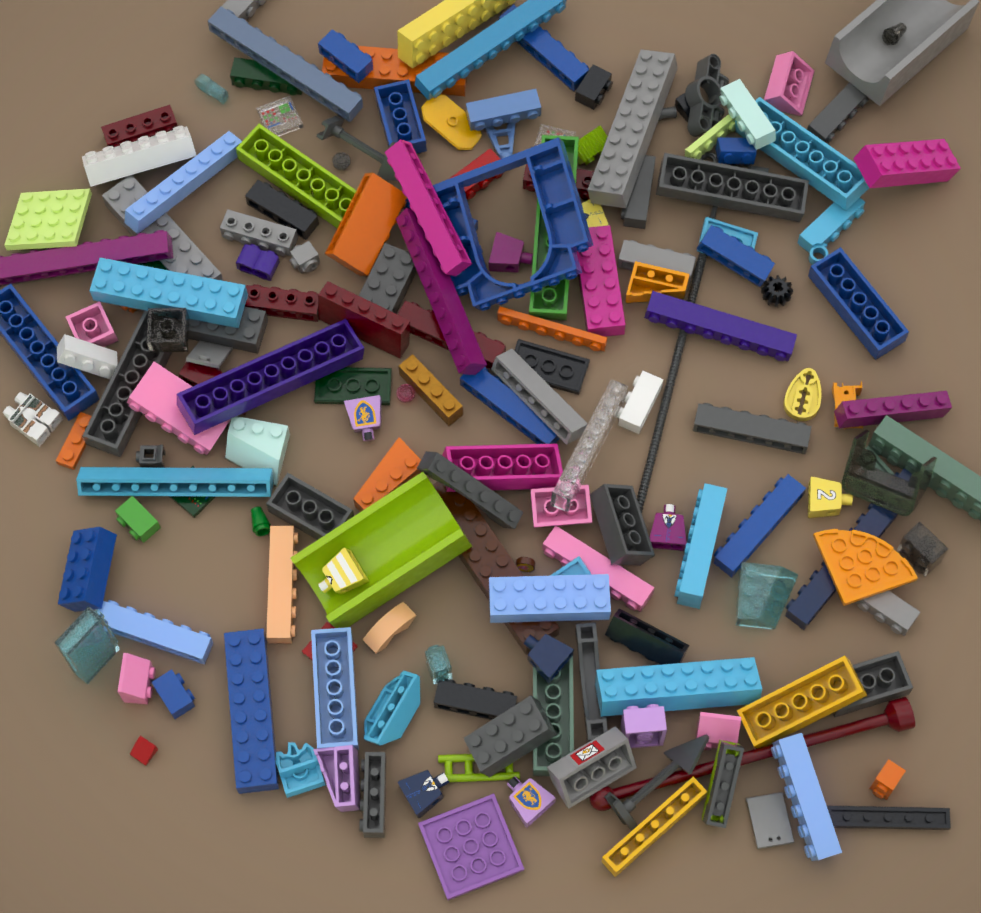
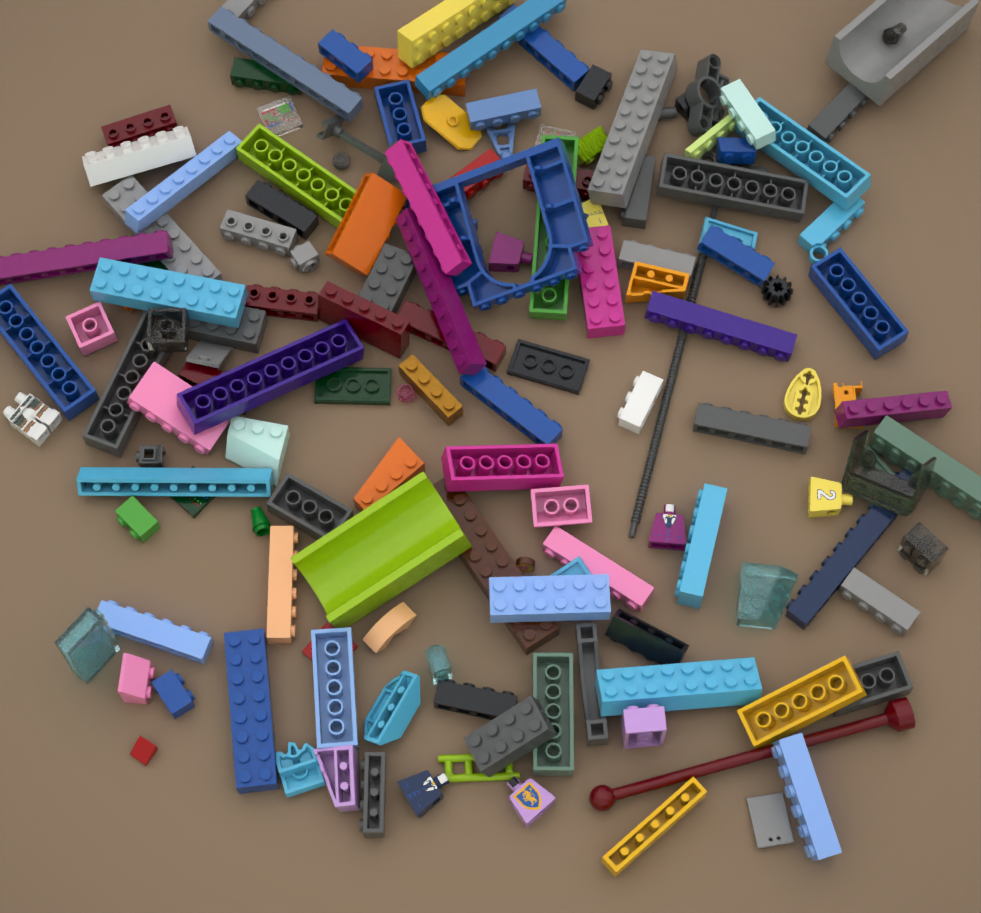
yellowish green plate [4,188,92,250] -> none
orange plate [56,412,92,470] -> none
white brick [57,334,118,379] -> none
blue brick [58,527,117,612] -> none
clear light blue piece [194,74,229,105] -> none
dark purple brick [236,244,280,281] -> none
light yellow torso [318,548,369,594] -> none
torso [344,395,382,442] -> none
dark grey arch [417,451,524,529] -> none
medium lavender plate [418,794,524,901] -> none
light grey brick [491,349,588,445] -> none
orange plate [497,306,607,352] -> none
dark blue torso [523,634,574,683] -> none
light grey slope [547,726,637,809] -> none
clear brick [550,379,628,512] -> none
dark grey brick [590,484,655,566] -> none
dark grey piece [604,734,709,831] -> none
bright pink slope [696,712,741,750] -> none
dark grey piece [701,740,744,828] -> none
blue brick [714,474,806,578] -> none
bright pink slope [764,51,815,116] -> none
light orange plate [813,529,918,606] -> none
black plate [827,806,951,830] -> none
dark pink brick [853,139,961,189] -> none
orange brick [869,759,906,800] -> none

